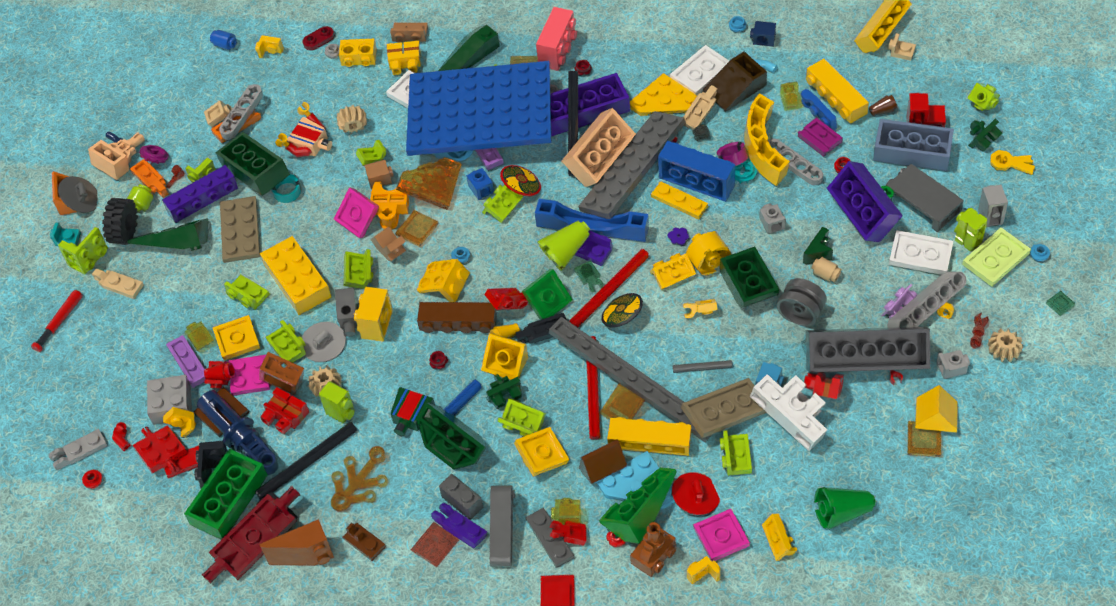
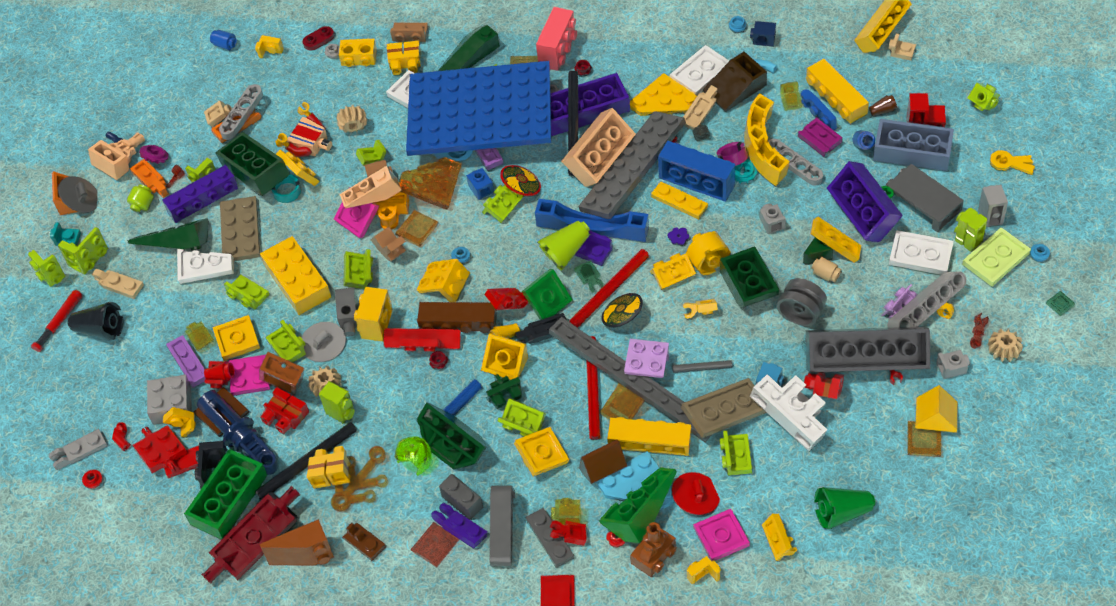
black tyre [102,198,138,245] -> none
torso [391,387,435,436] -> none
red plate [834,157,851,173] -> none
dark green hips [968,118,1002,152] -> none
none -> lime bracket [28,250,66,287]
none -> black cone [67,302,124,340]
none -> white wing [177,249,234,284]
none -> yellow plate [276,149,320,186]
none -> yellow hips [307,446,351,489]
none -> light nougat slope [340,166,402,208]
none -> red bracket [384,328,461,352]
none -> clear neon green piece [394,436,432,476]
none -> lavender bracket [624,339,669,378]
none -> yellow plate [810,216,862,263]
none -> blue brick [852,130,875,150]

